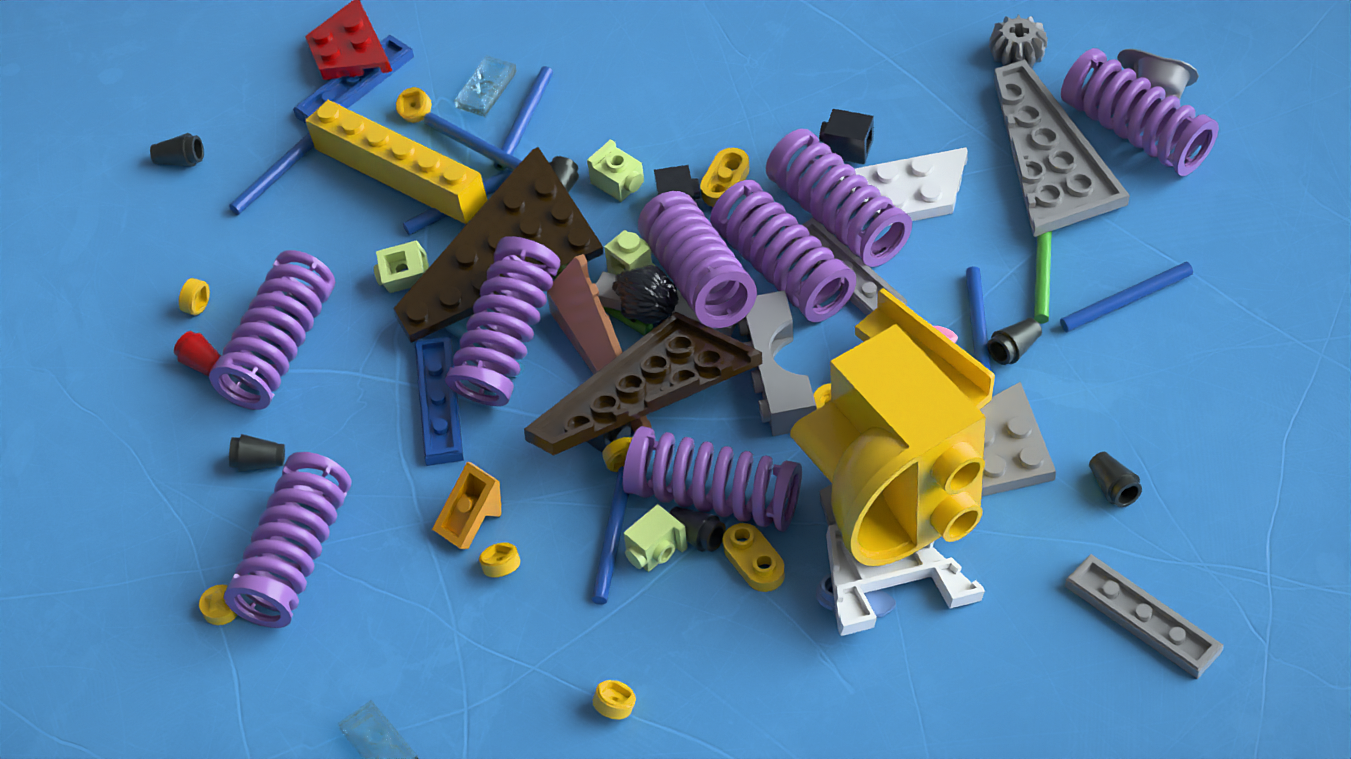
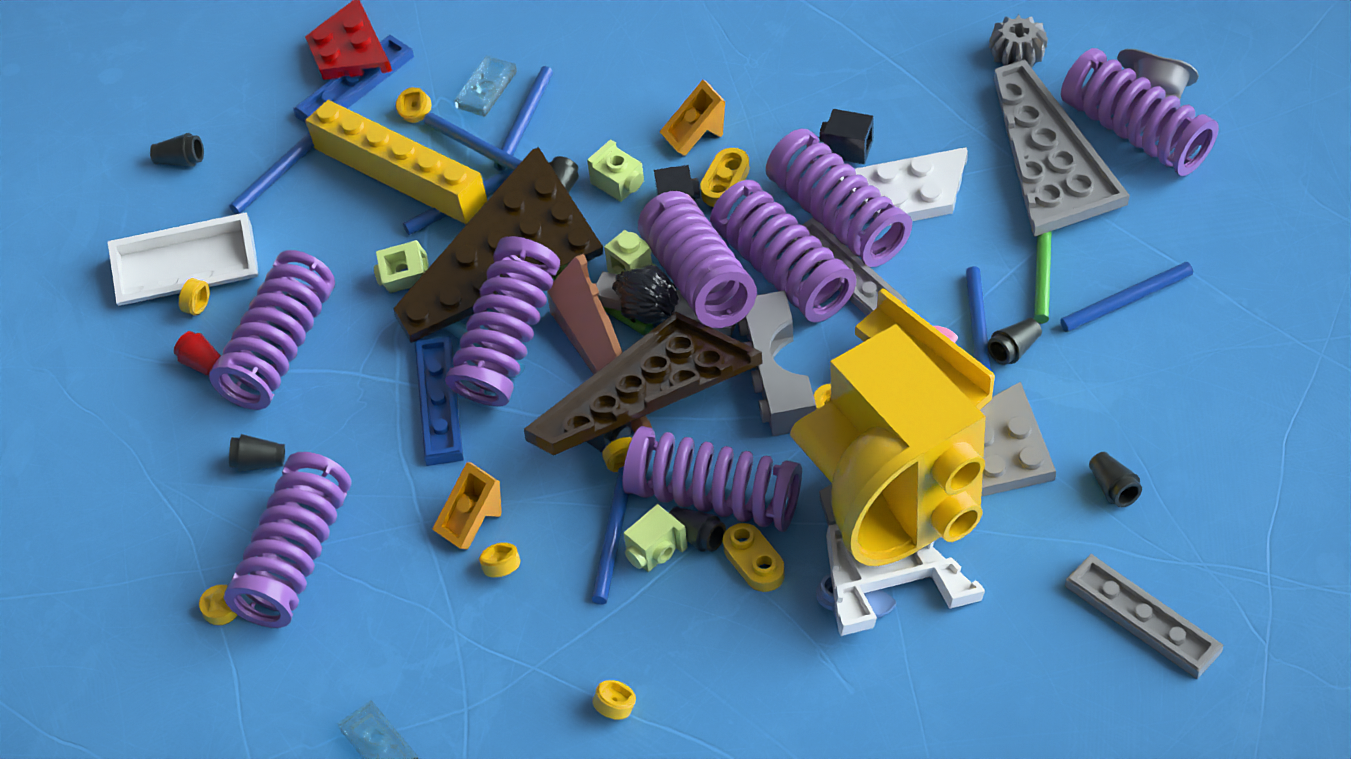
none -> white slope [107,213,258,306]
none -> light orange slope [660,80,725,156]

